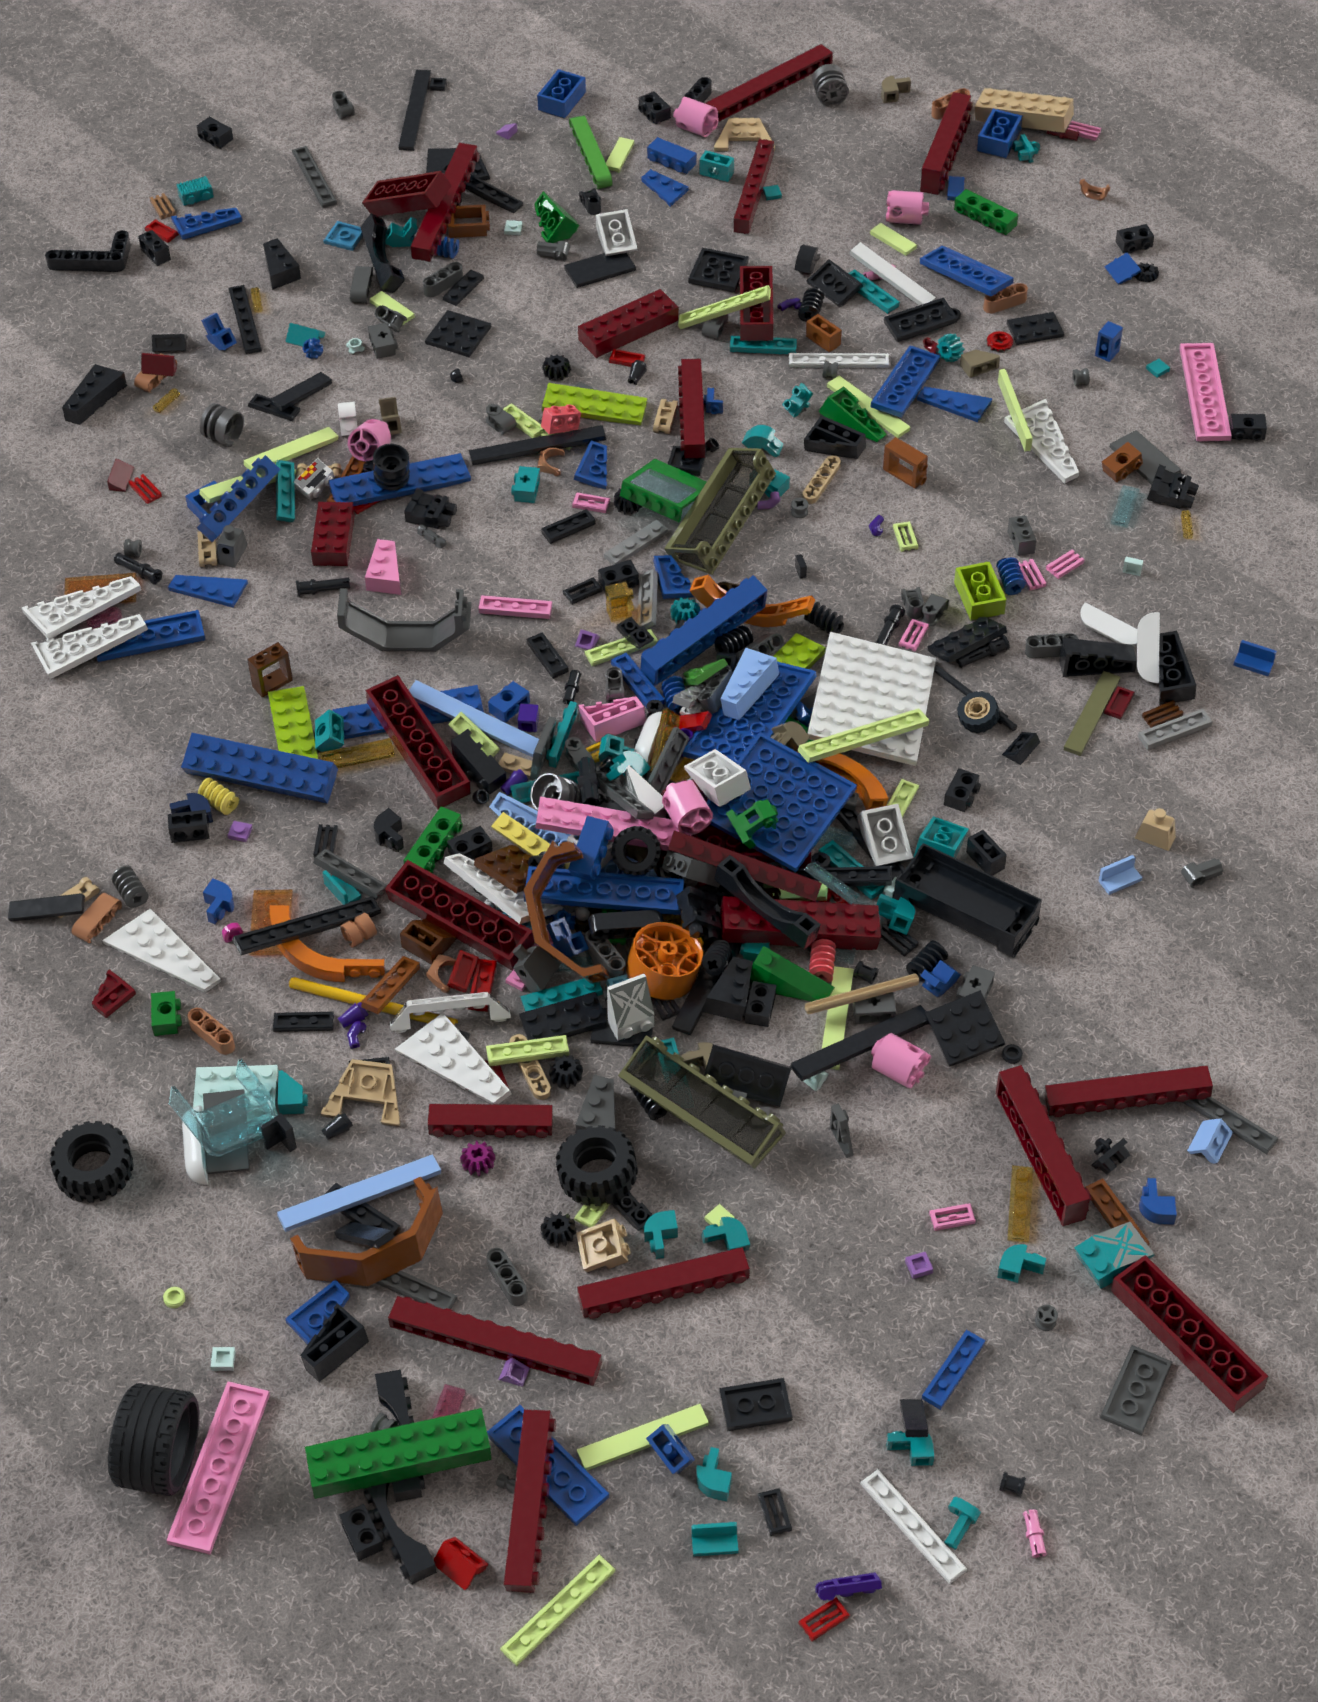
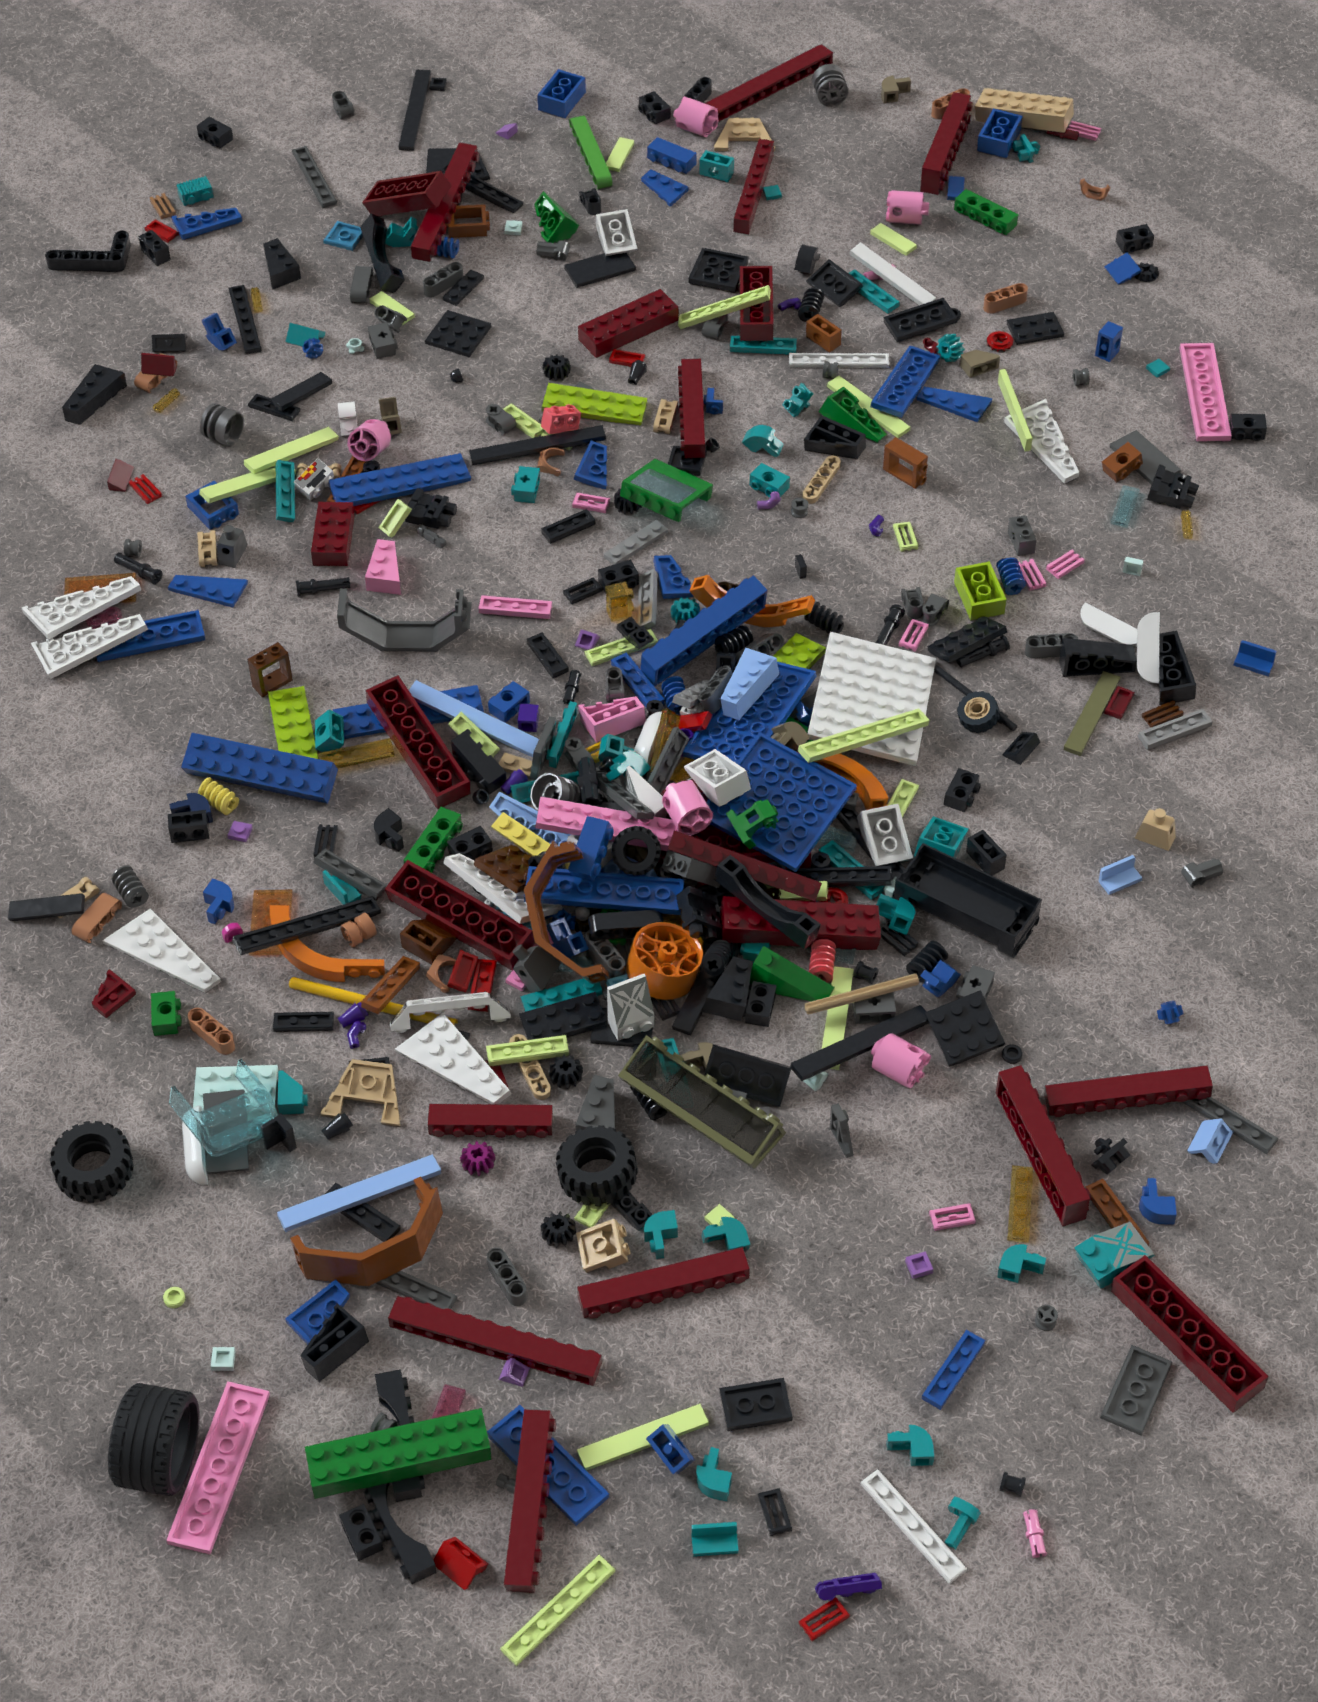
blue brick [197,455,281,542] -> none
black tile [334,1222,394,1248] -> none
black wheel [373,443,410,491] -> none
olive window [664,448,776,575] -> none
bright green wing [682,659,728,685] -> none
clear light blue tile [804,862,860,905] -> none
black tile [900,1399,928,1437] -> none
blue plate [920,245,1014,296] -> none
none -> yellowish green tile [378,499,412,538]
none -> blue gear [1157,1001,1184,1024]

